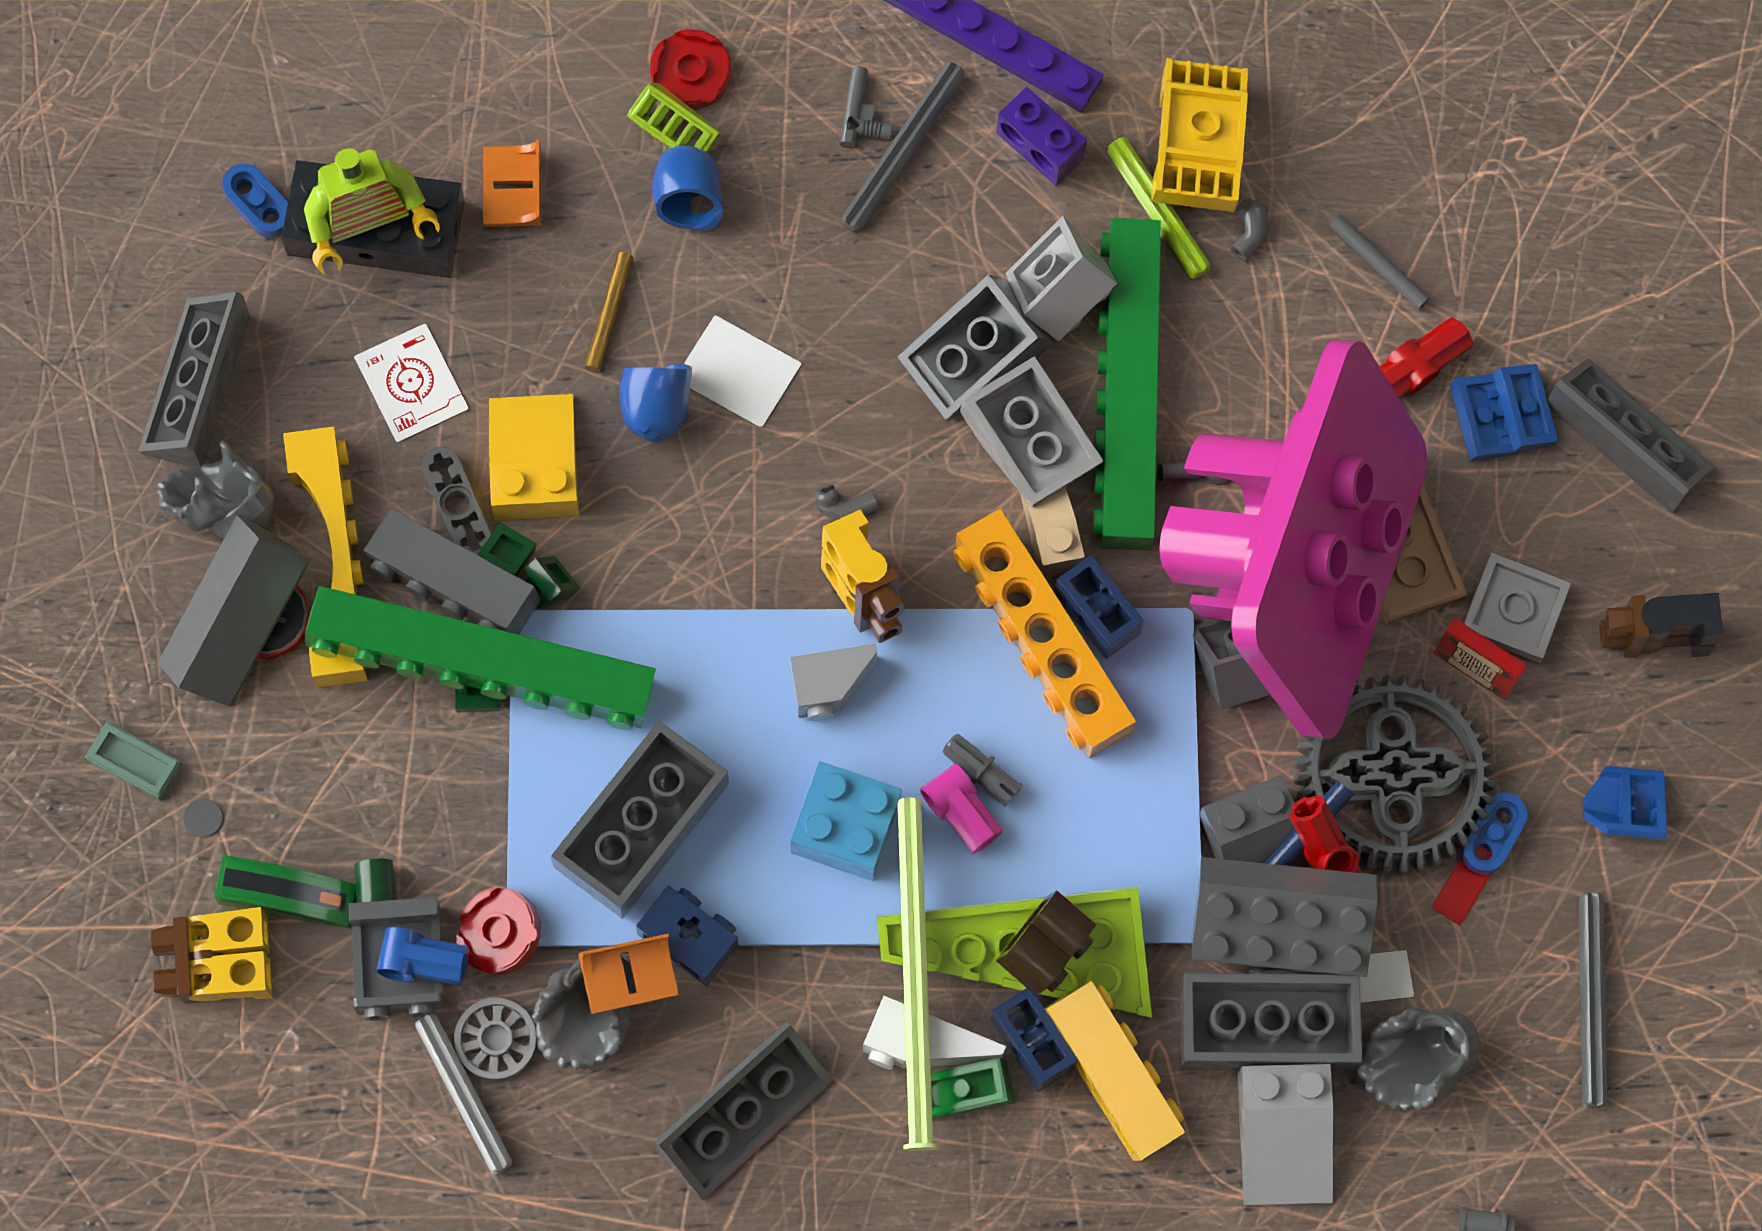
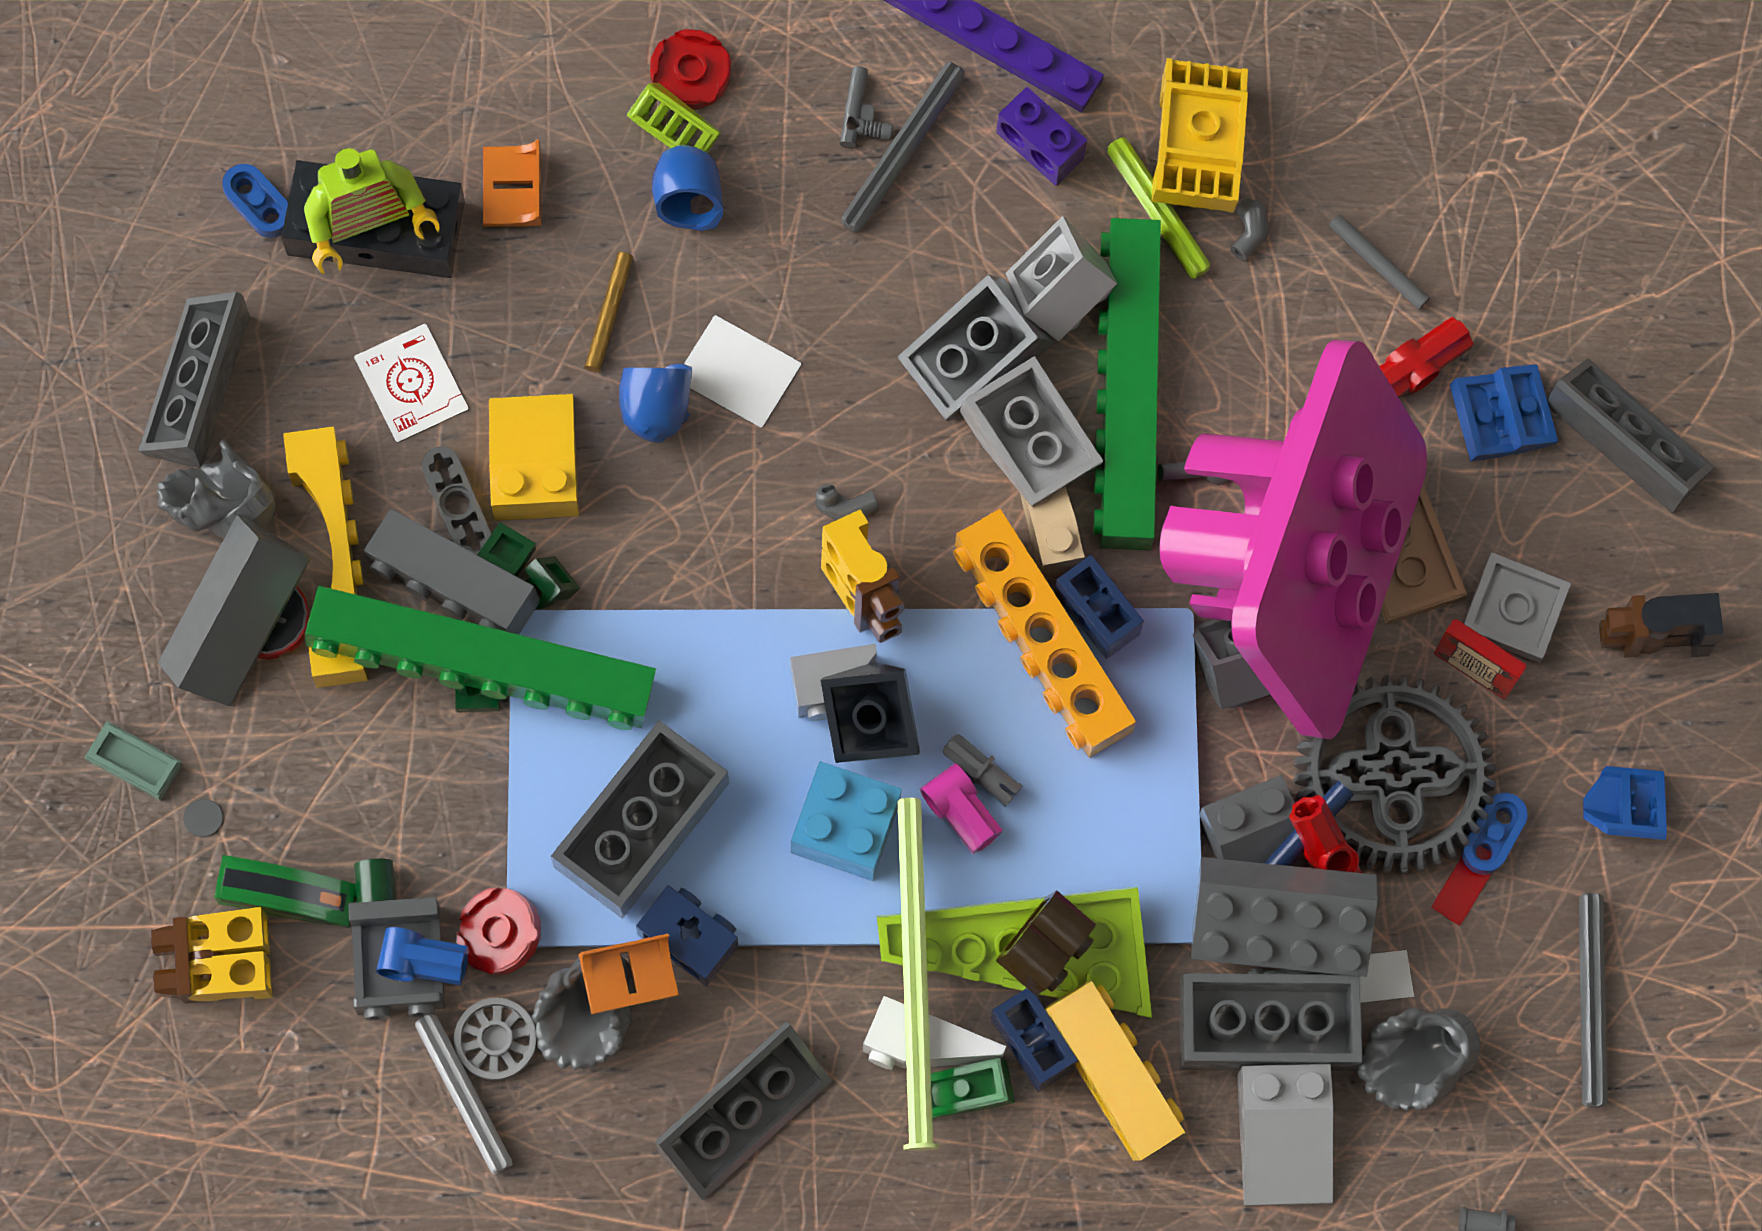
none -> black slope [820,662,920,763]

